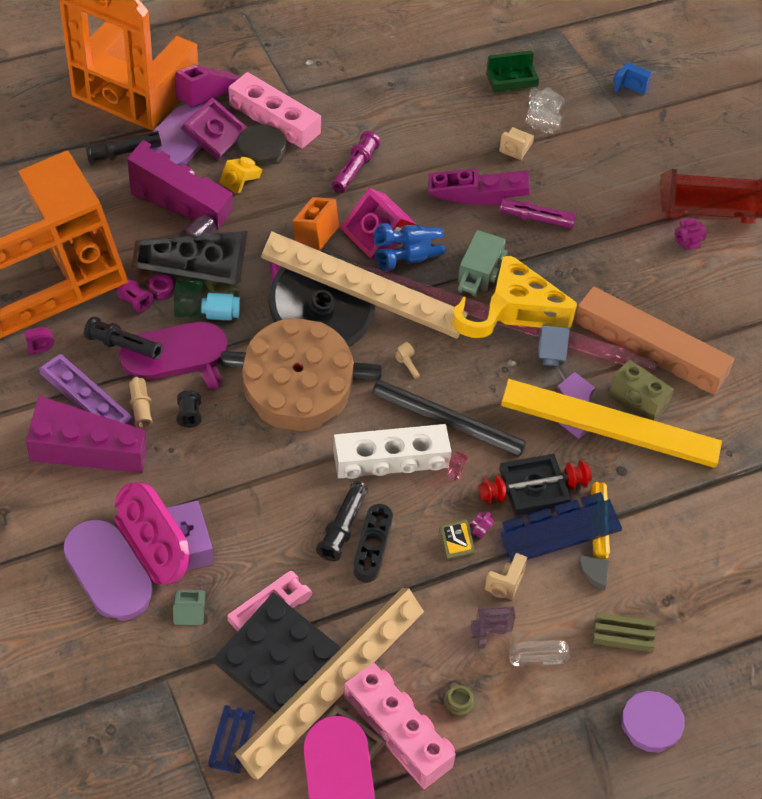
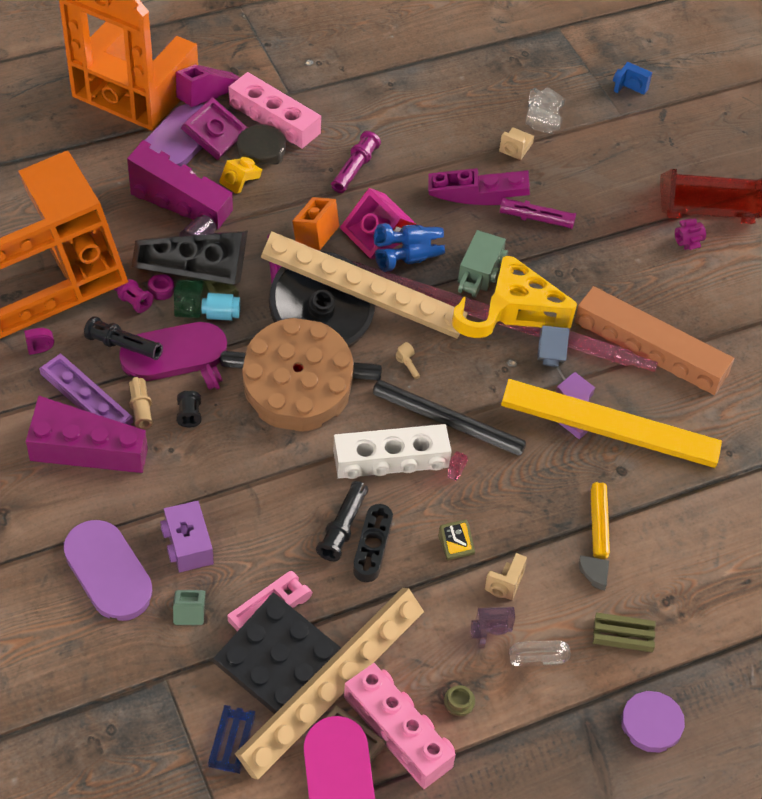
black pin [85,130,162,166] -> none
dark pink tile [114,482,189,585] -> none
magenta plate [469,512,495,539] -> none
black plate [478,454,592,516] -> none
dark green bracket [486,50,539,92] -> none
clear blue windscreen [500,492,622,563] -> none
olive brick [608,360,674,421] -> none

